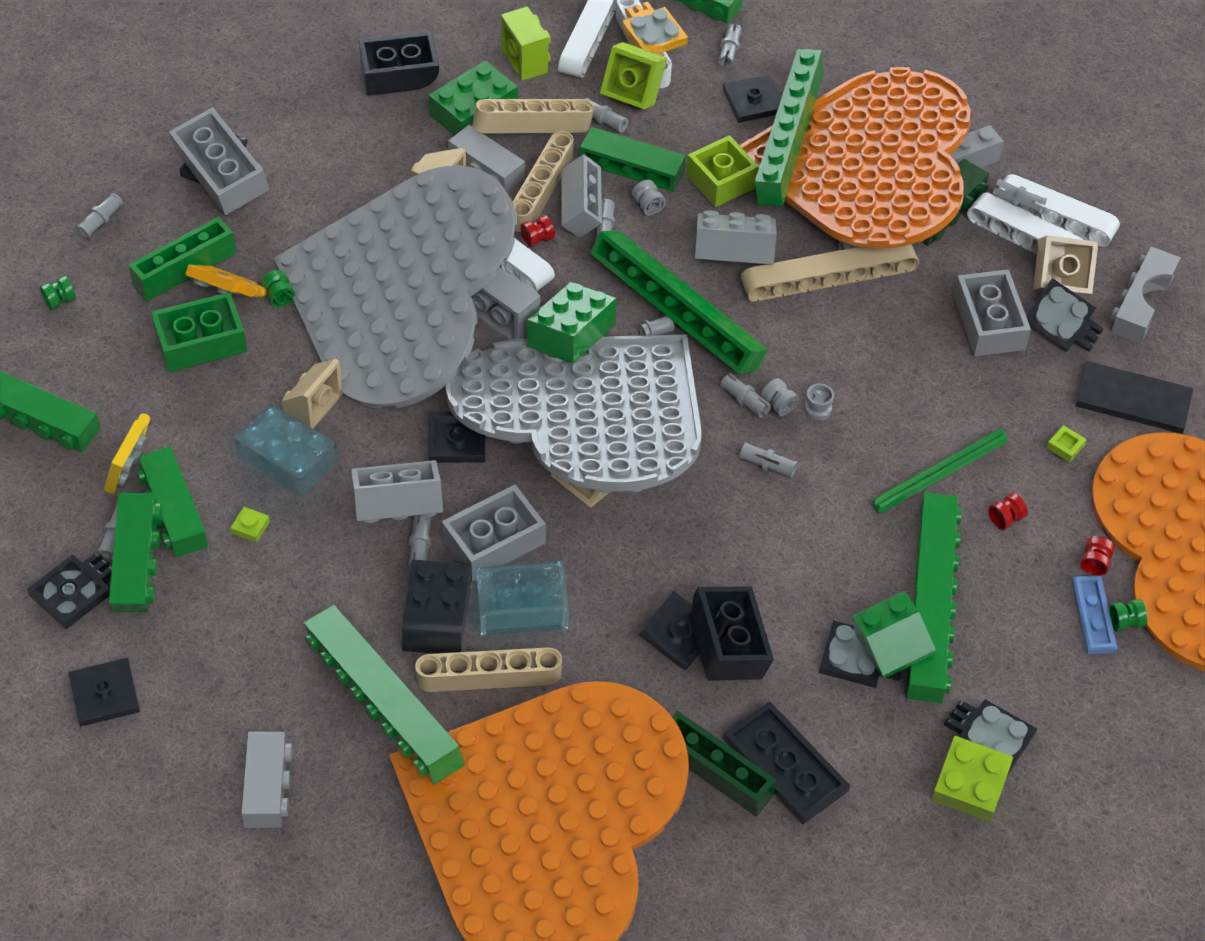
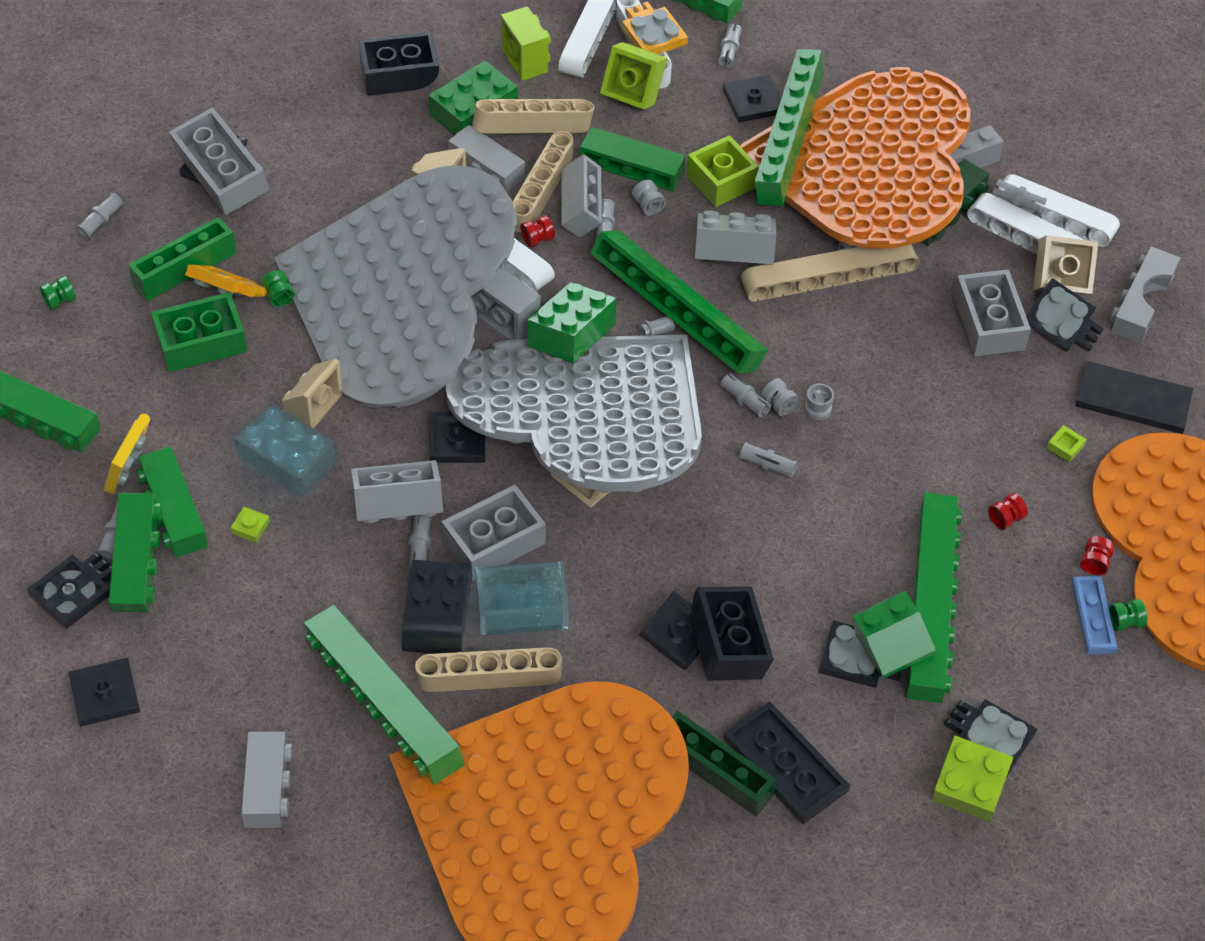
light grey pin [584,98,629,133] -> none
green axle [871,429,1008,513] -> none

